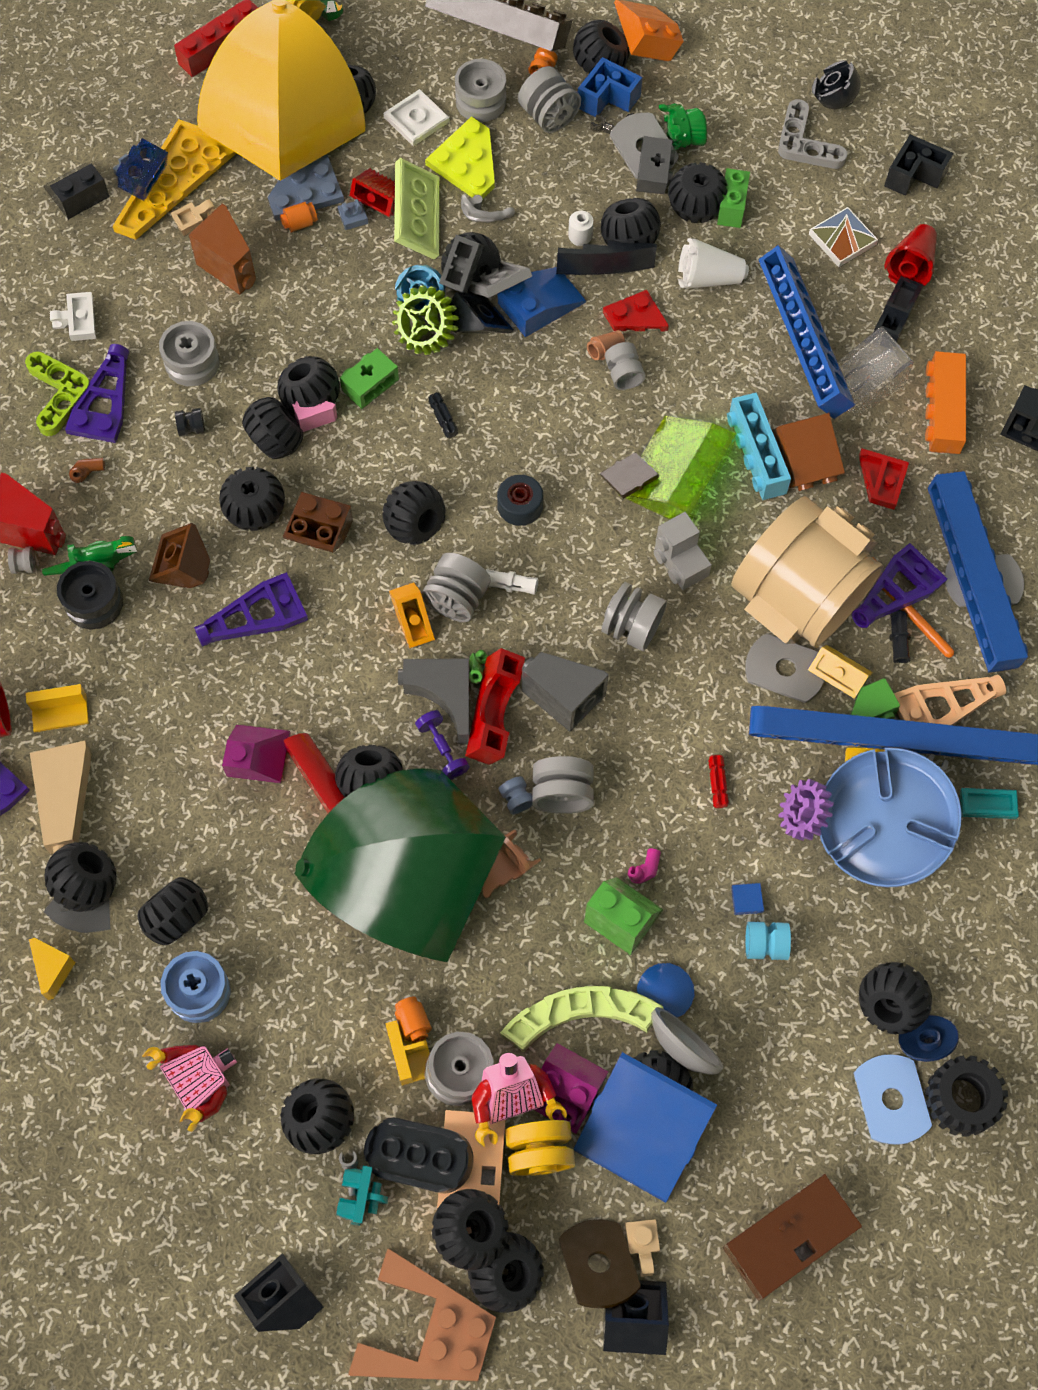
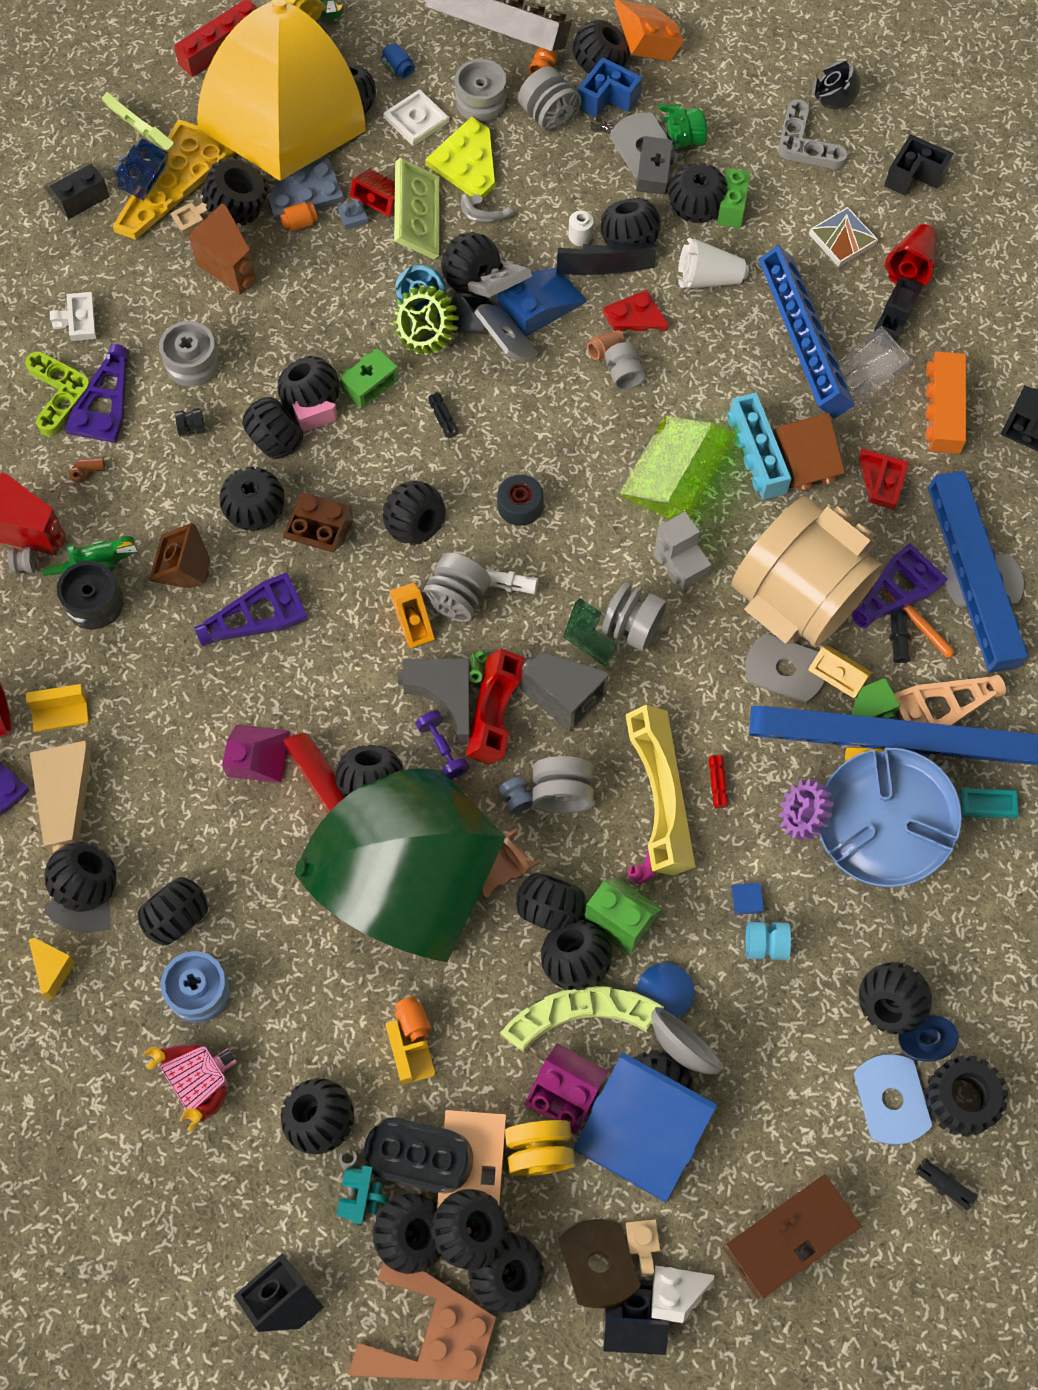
light grey wheel [424,1031,494,1106] -> none
dark grey brick [439,235,484,293] -> none
torso [471,1053,567,1147] -> none
piece [600,452,659,499] -> none
none -> yellowish green tile [102,92,175,152]
none -> black tyre [201,158,268,226]
none -> black wheel [372,1193,442,1274]
none -> blue brick [381,43,415,79]
none -> light grey piece [475,304,538,362]
none -> black wheel [516,873,586,931]
none -> black wheel [541,920,612,991]
none -> clear green tile [563,598,617,667]
none -> light yellow arch [626,705,695,875]
none -> white wing [652,1266,714,1323]
none -> black pin [915,1158,977,1211]

